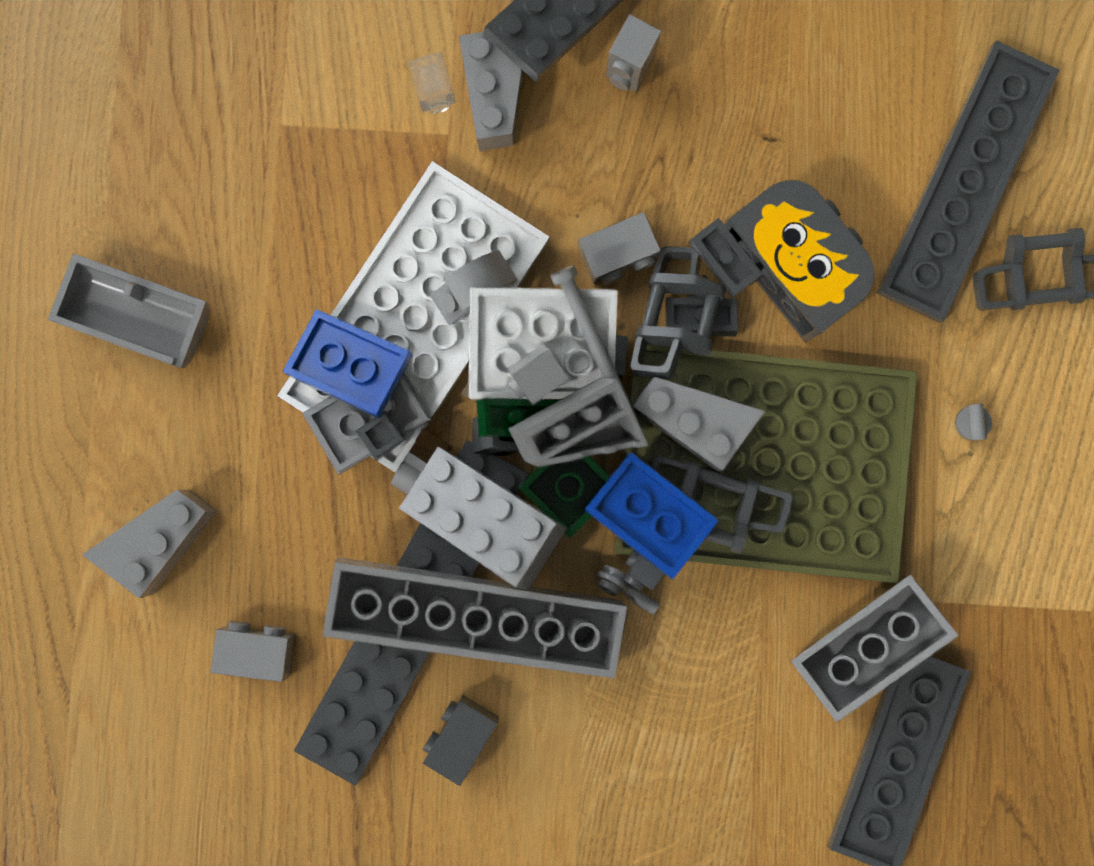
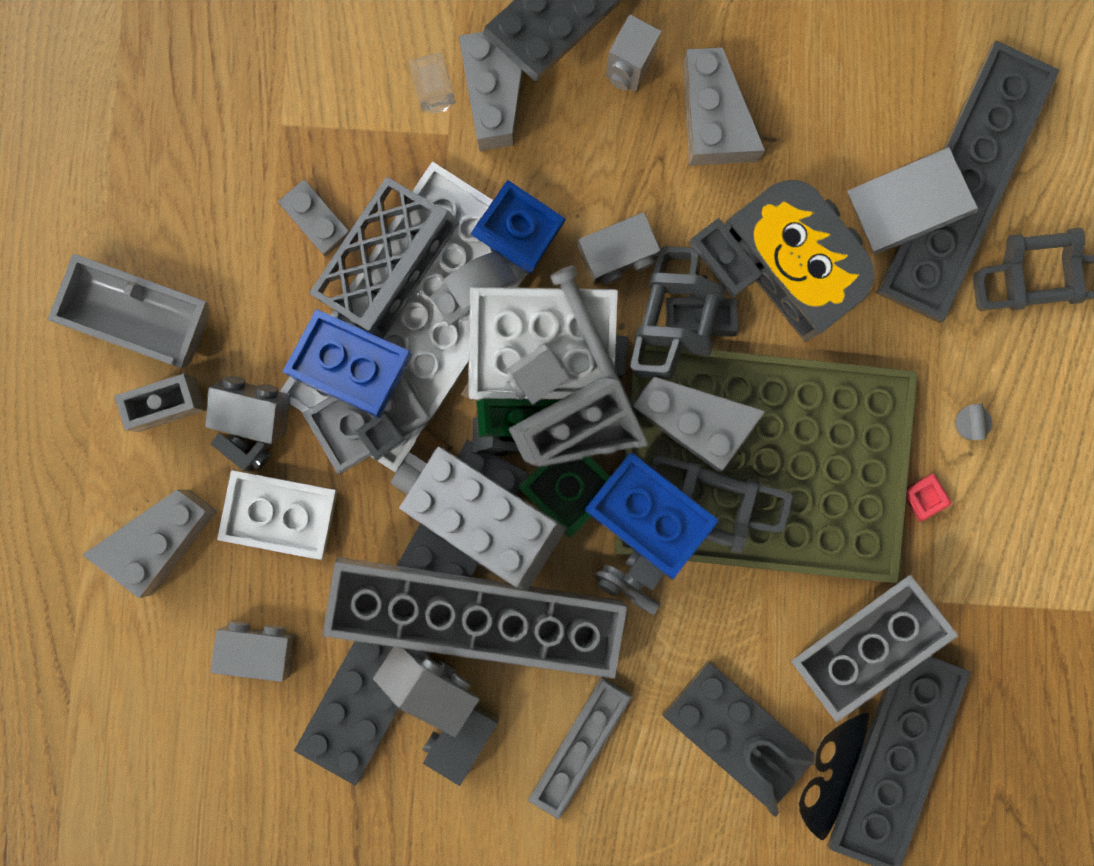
none -> light grey brick [115,374,206,432]
none -> brick [205,376,291,444]
none -> dark grey bracket [211,433,274,471]
none -> white plate [217,470,338,560]
none -> light grey plate [278,180,349,256]
none -> dark grey fence [309,176,459,339]
none -> light grey brick [373,647,480,737]
none -> blue plate [471,180,566,274]
none -> light grey tile [528,677,632,819]
none -> dark grey plate [662,661,822,817]
none -> light grey wedge [682,47,765,166]
none -> black piece [798,712,869,840]
none -> light grey tile [847,147,978,255]
none -> coral tile [906,474,952,522]

